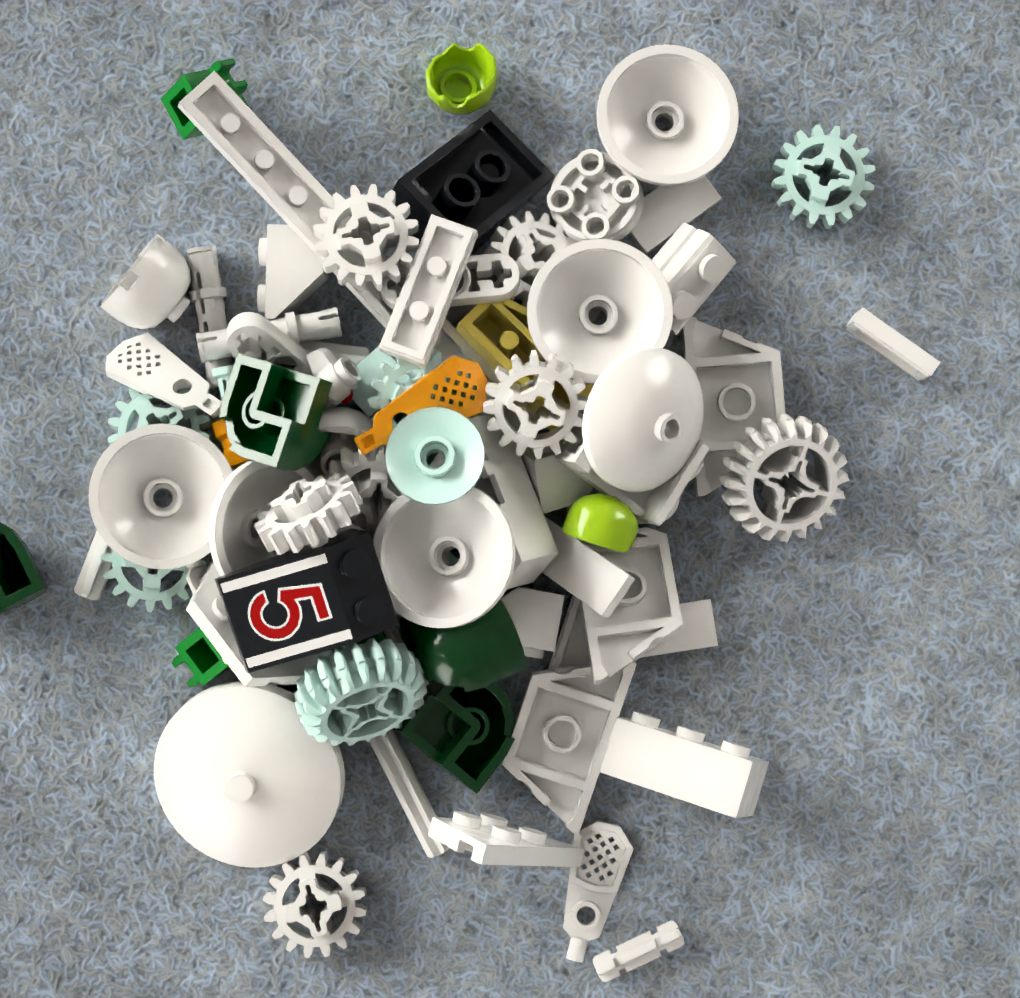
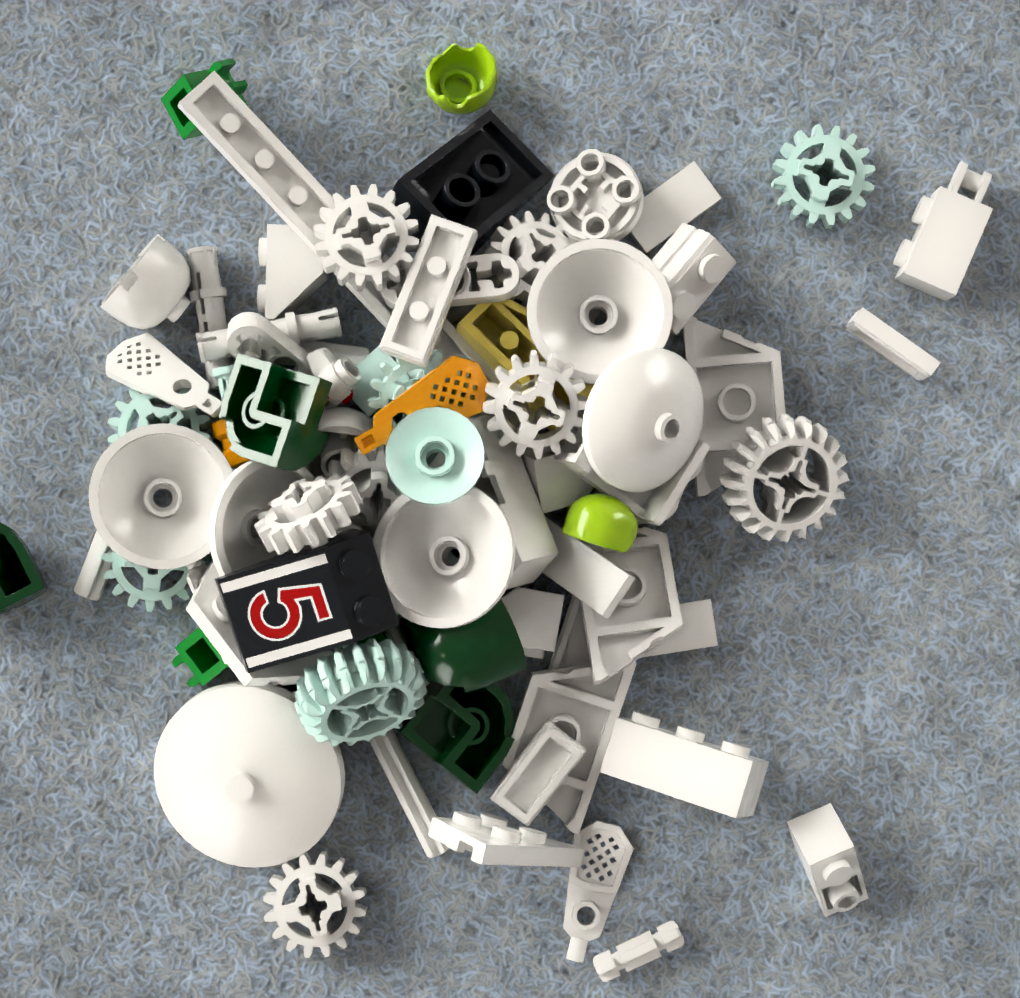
white dish [596,44,739,186] -> none
none -> white tile [490,720,586,826]
none -> white slope [787,803,869,917]
none -> white brick [893,161,993,301]

